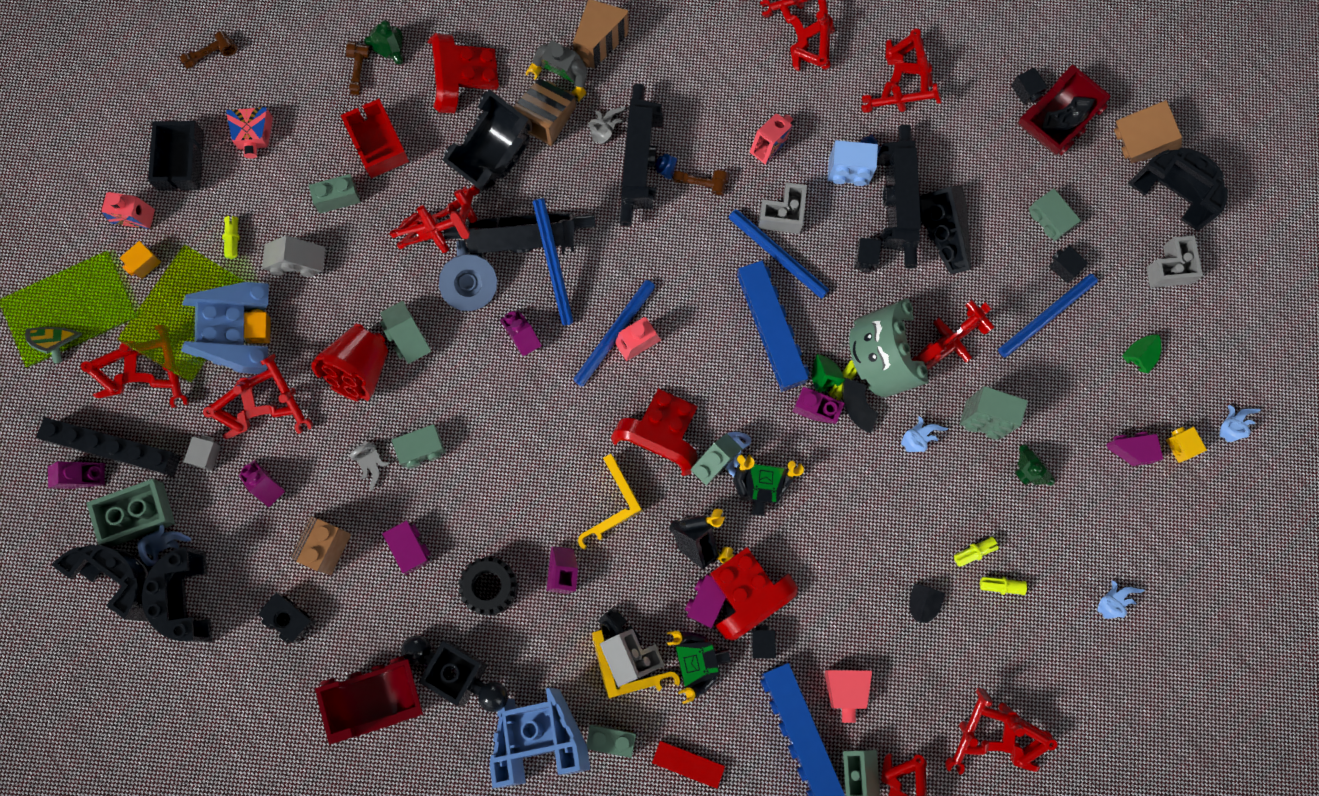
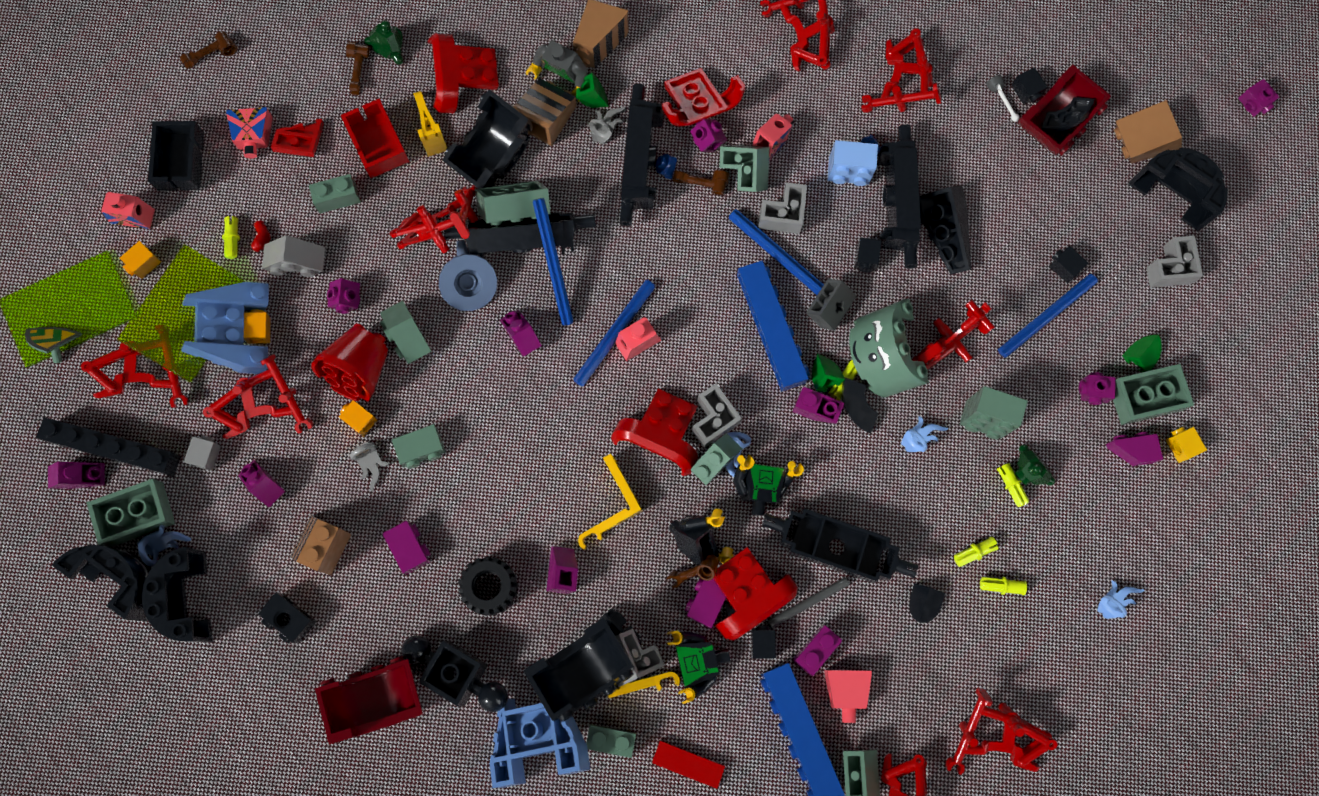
sand green brick [1028,189,1081,242] -> none
light blue piece [1219,405,1261,442] -> none
none -> red arm [251,220,271,252]
none -> red wing [271,119,324,157]
none -> magenta brick [327,278,360,314]
none -> light orange brick [339,400,378,437]
none -> yellow hinge [413,91,447,157]
none -> sand green brick [475,180,550,225]
none -> black cylinder [523,618,634,723]
none -> green brick [576,73,609,108]
none -> red piece [662,68,745,127]
none -> reddish brown brick [666,555,719,588]
none -> magenta brick [690,119,727,152]
none -> light grey brick [692,383,742,449]
none -> sand green brick [719,145,769,192]
none -> black brick [762,508,918,583]
none -> dark grey bar [767,577,849,629]
none -> magenta brick [792,625,843,676]
none -> dark grey brick [806,279,857,331]
none -> hinge [986,74,1020,122]
none -> neon yellow axle [997,463,1029,507]
none -> magenta brick [1078,372,1115,405]
none -> sand green brick [1113,364,1194,425]
none -> magenta brick [1238,79,1280,117]

